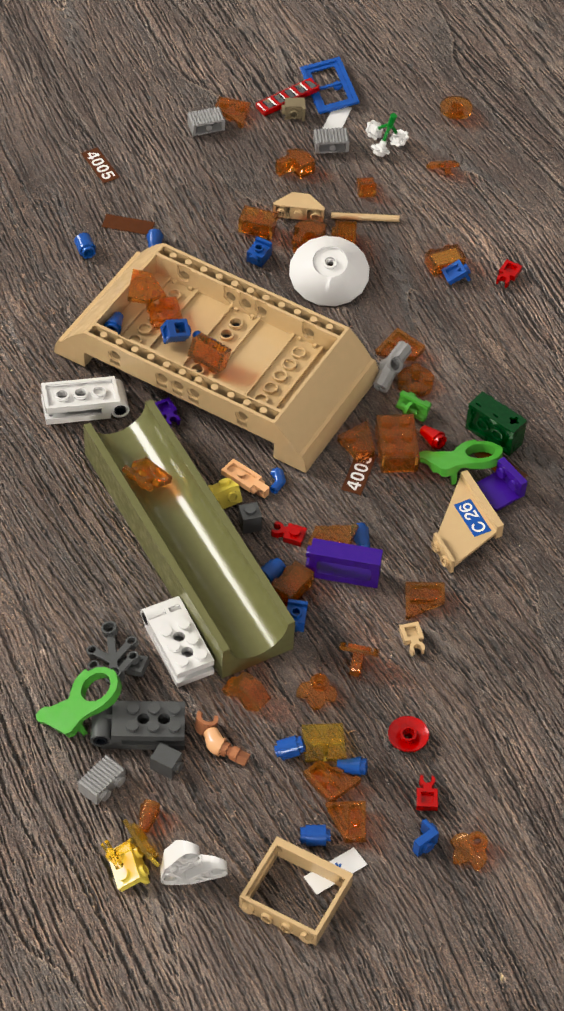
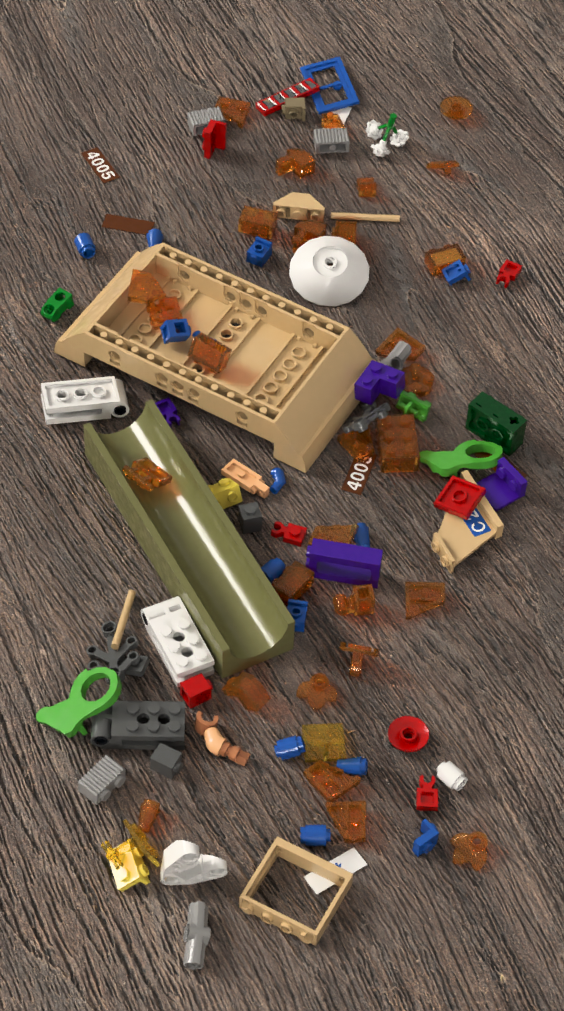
blue cone [104,312,124,335] -> none
tan plate [399,621,425,656] -> none
red cone [420,425,447,449] -> none
none -> green leg [41,287,74,322]
none -> tan bar [111,589,136,650]
none -> red brick [180,673,213,709]
none -> light grey piece [183,901,211,970]
none -> red bracket [202,119,227,159]
none -> clear orange piece [321,112,345,129]
none -> clear orange brick [332,584,375,616]
none -> dark grey plant [342,401,391,433]
none -> dark purple brick [354,360,405,405]
none -> red plate [433,475,486,520]
none -> white brick [436,761,468,791]

